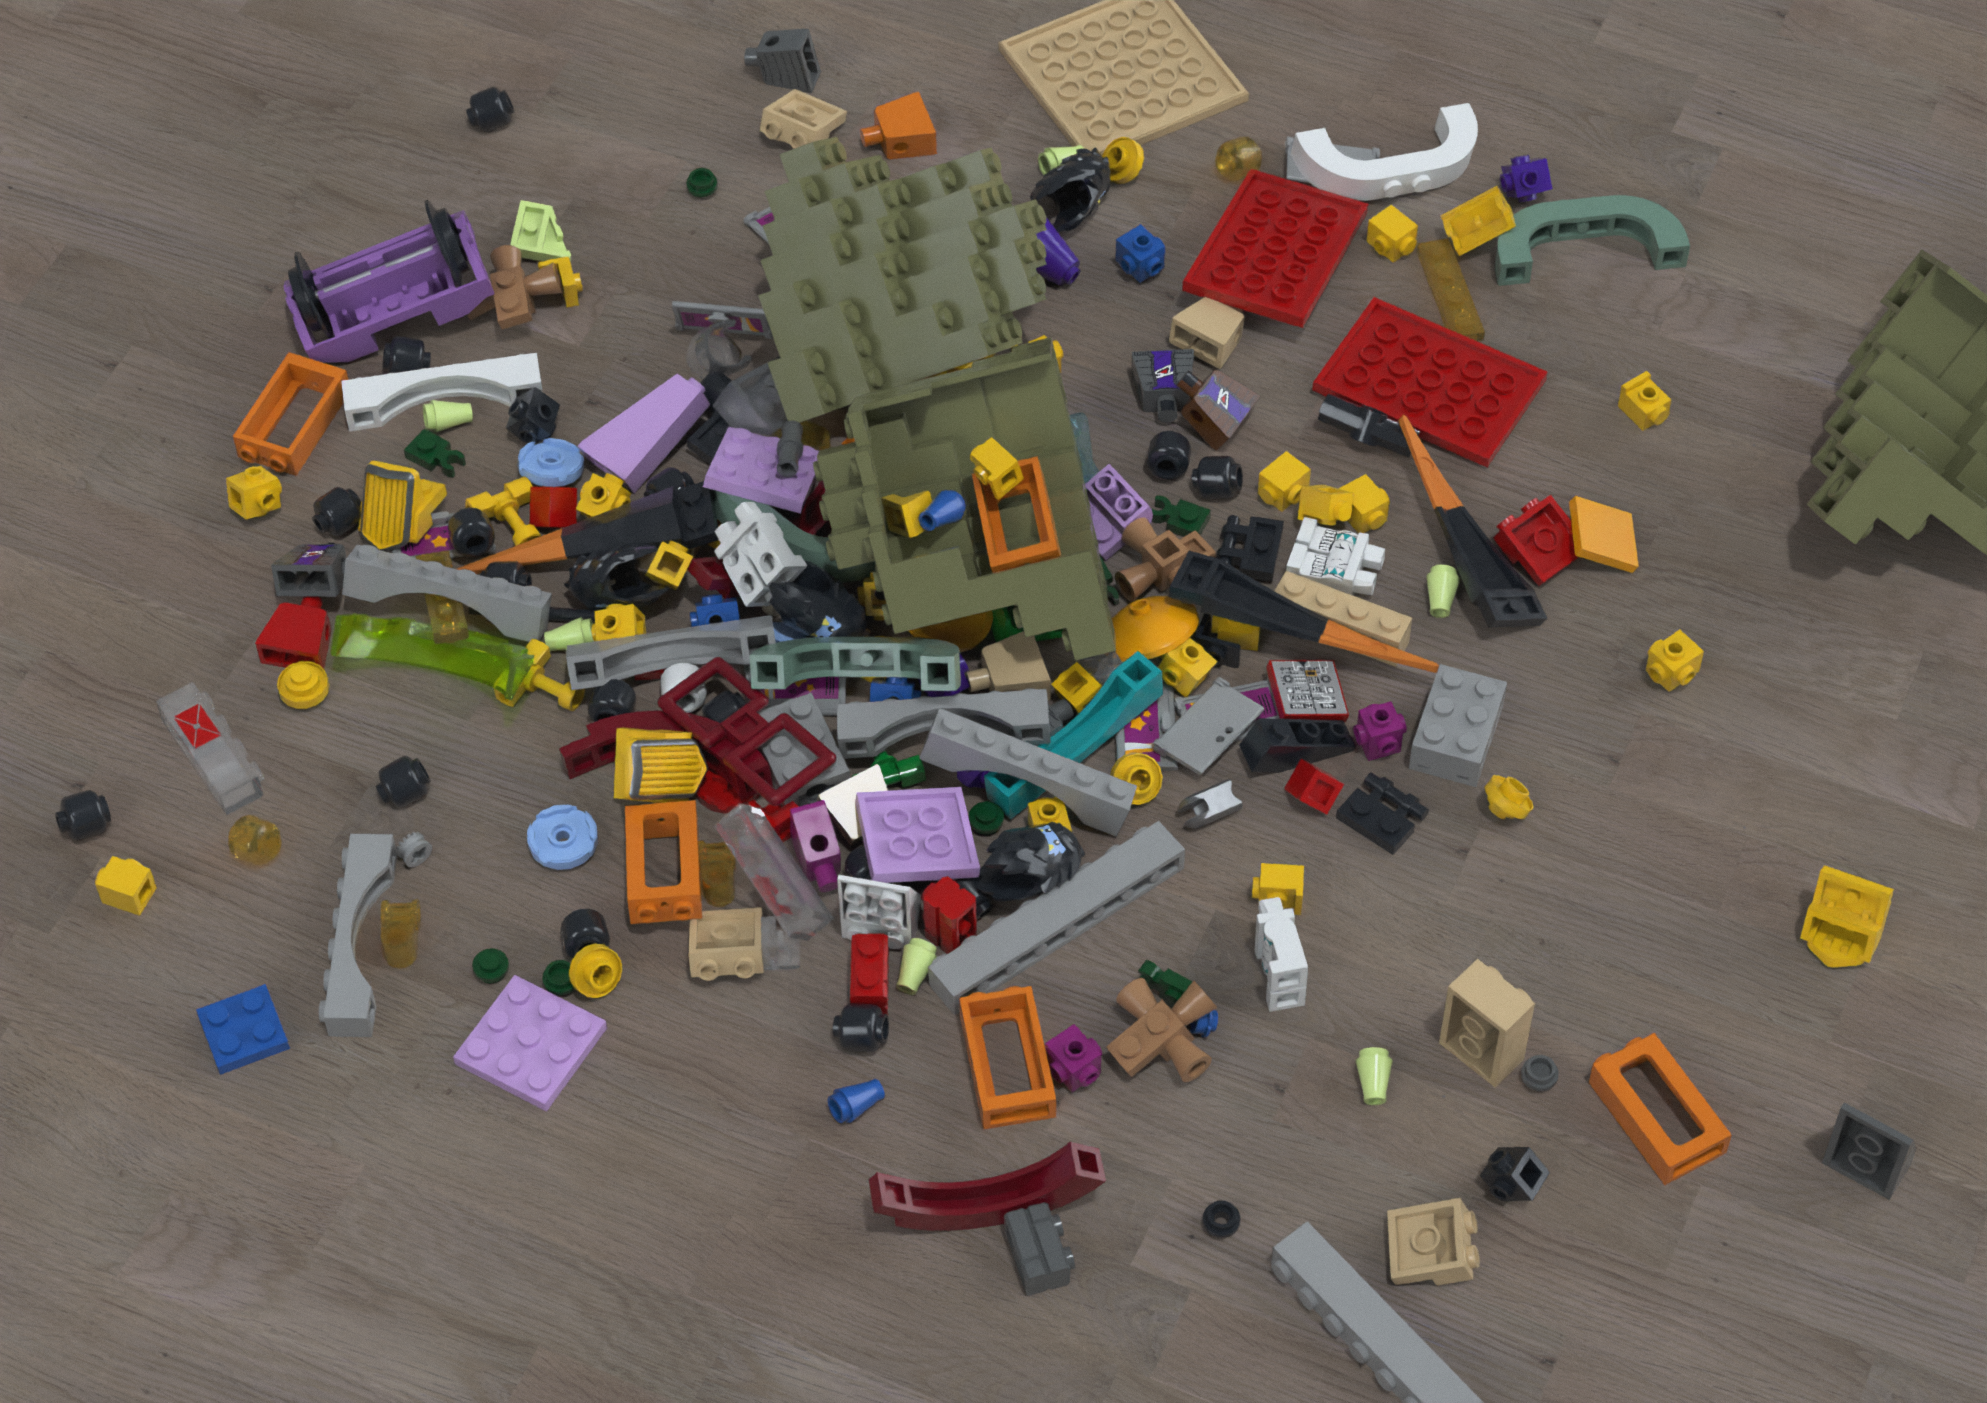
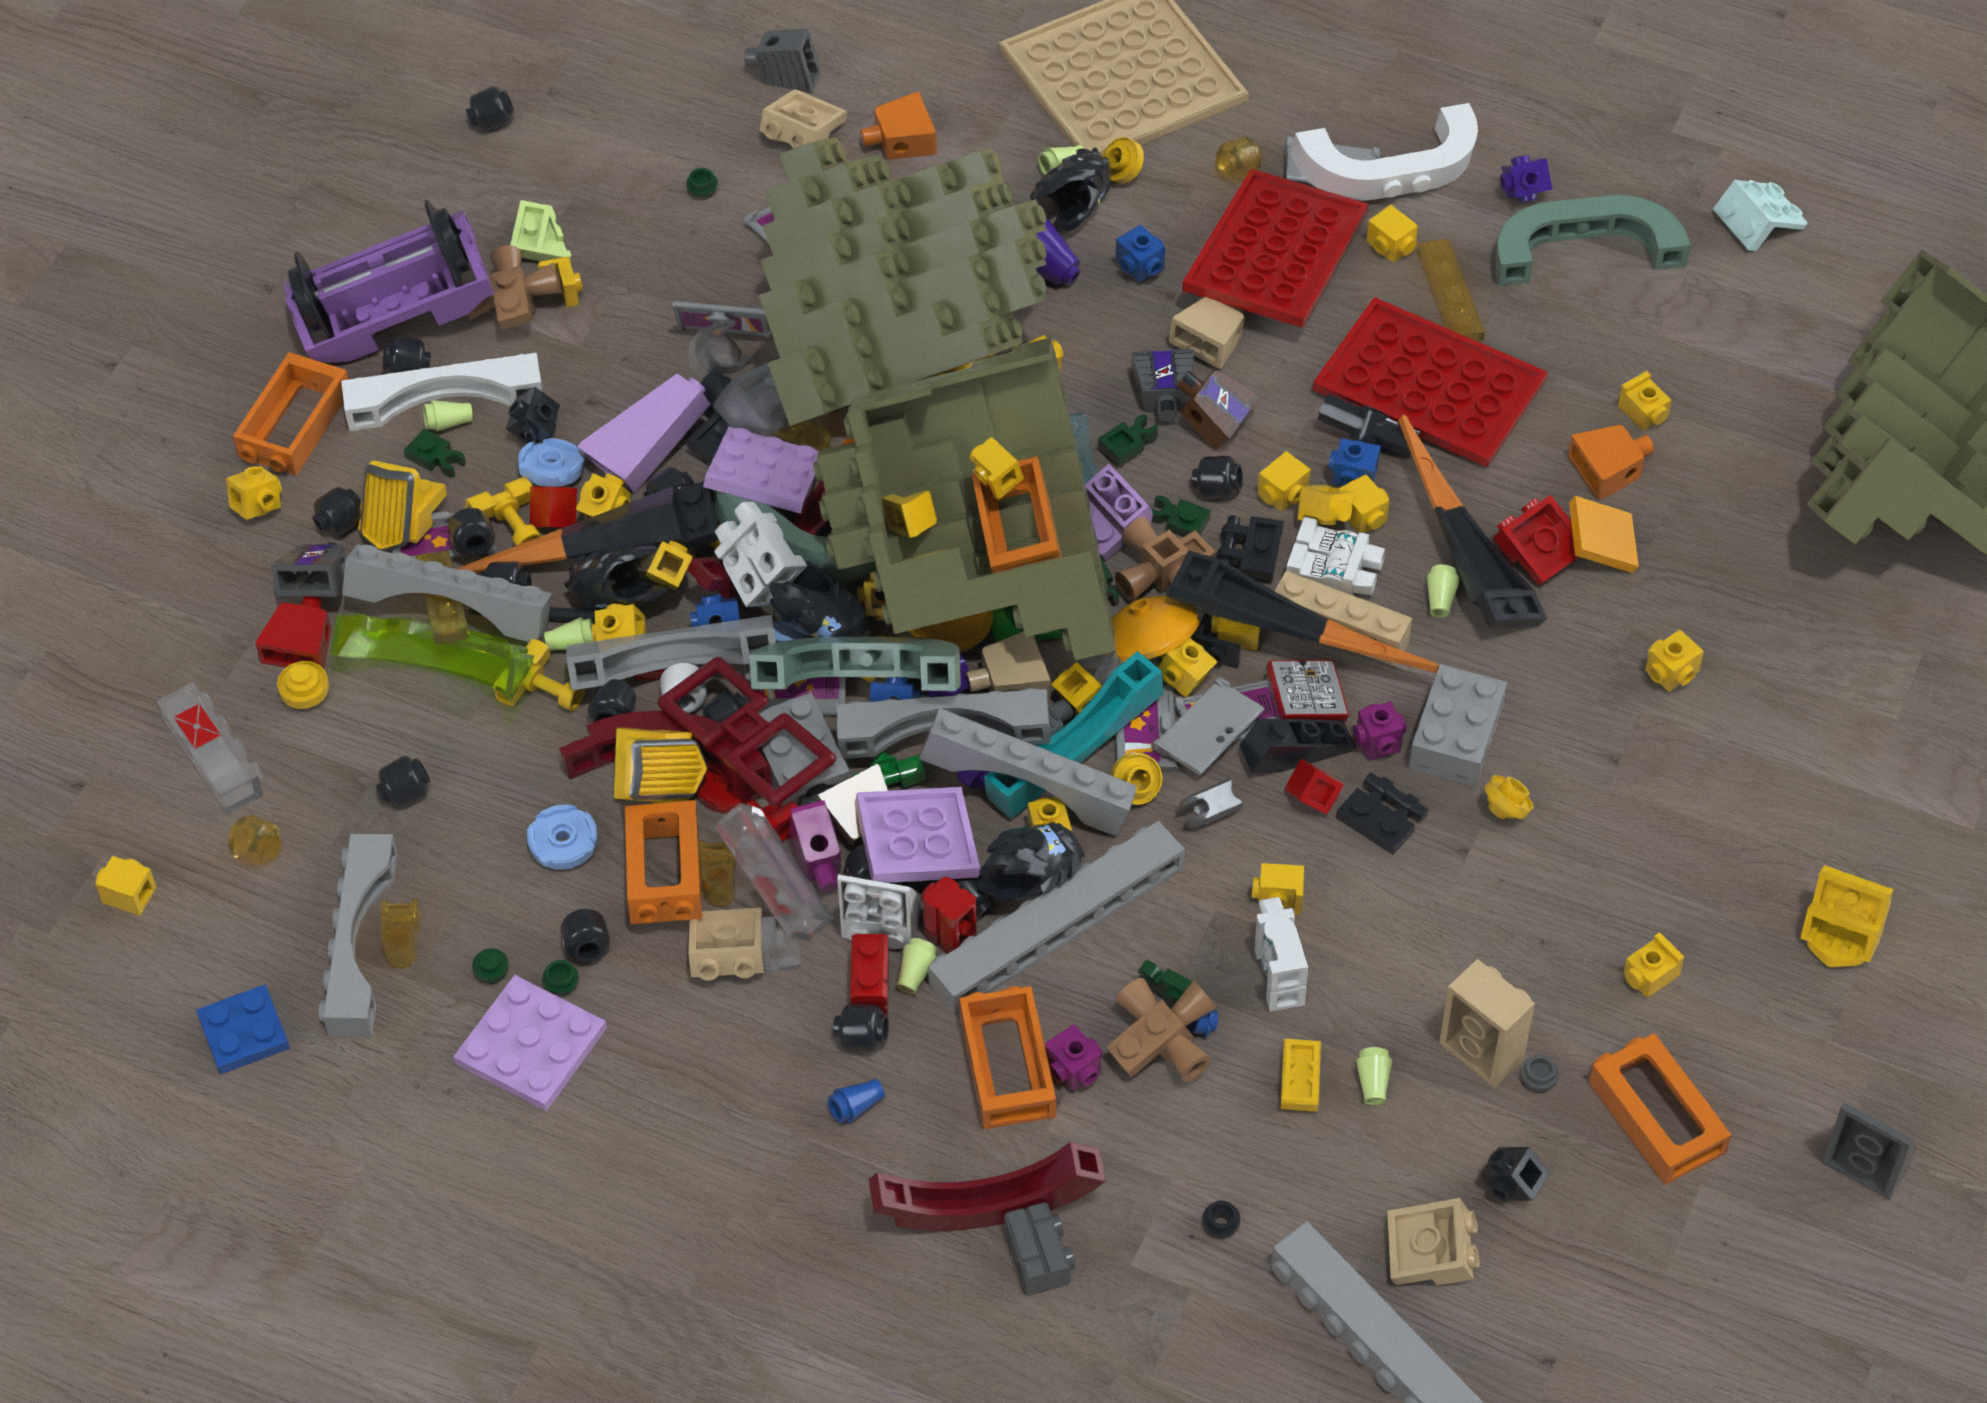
black head [55,790,111,840] -> none
light grey bush [396,832,432,867] -> none
yellow plate [569,943,622,998] -> none
dark grey pin [776,420,804,477] -> none
blue cone [919,490,966,531] -> none
dark green plate [969,801,1004,836] -> none
black head [1146,431,1191,480] -> none
yellow hinge [1441,186,1516,256] -> none
none -> dark green plate [1098,414,1158,466]
none -> yellow plate [1281,1038,1321,1112]
none -> blue brick [1328,438,1380,486]
none -> orange torso [1568,425,1654,501]
none -> yellow brick [1623,932,1684,998]
none -> light aqua bracket [1713,180,1808,251]

